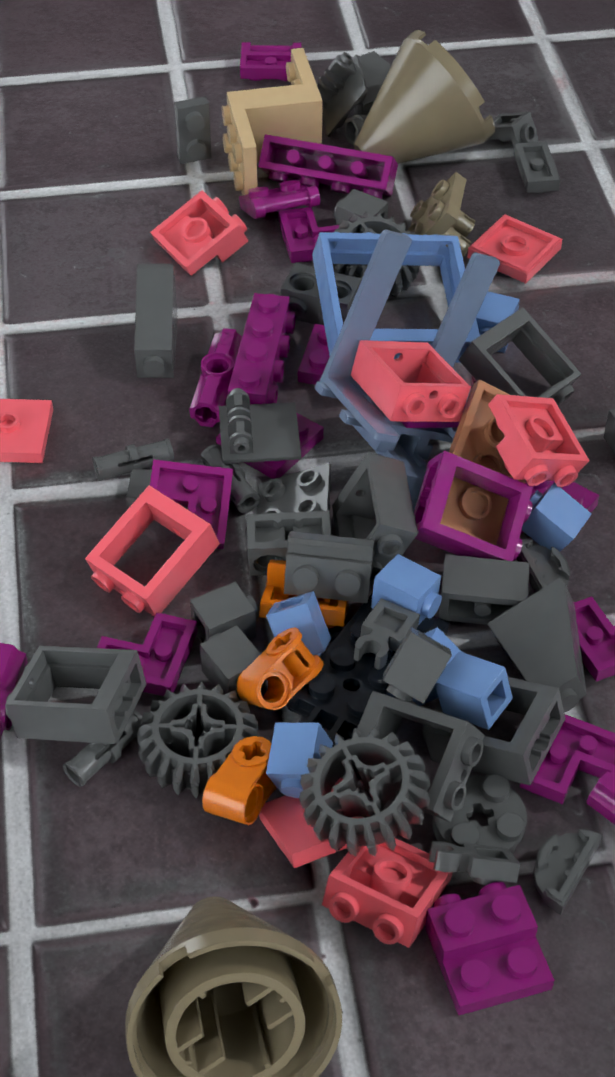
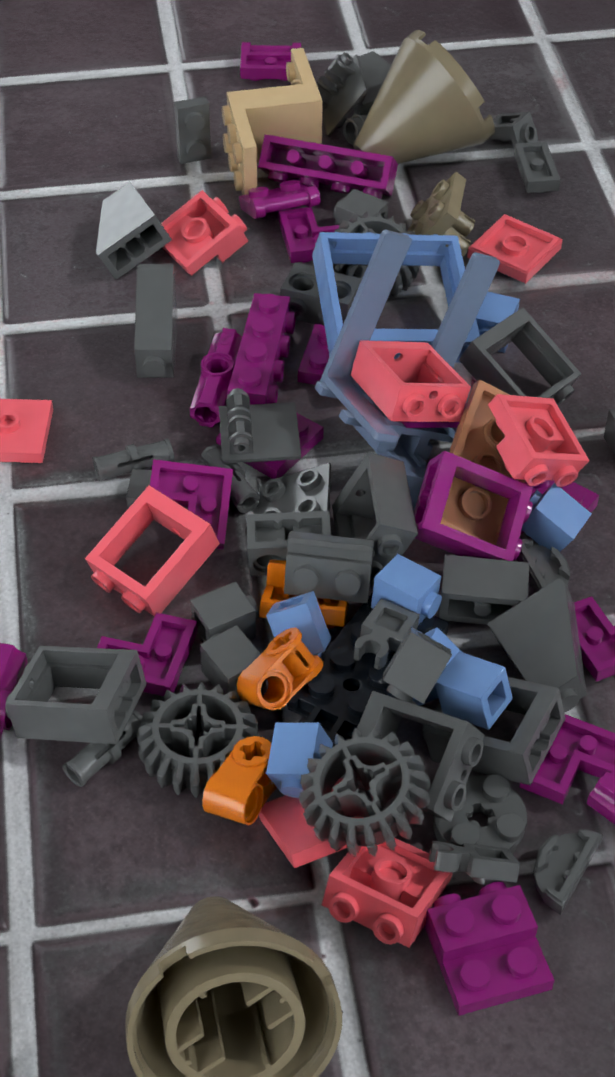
none -> slope [96,182,172,280]

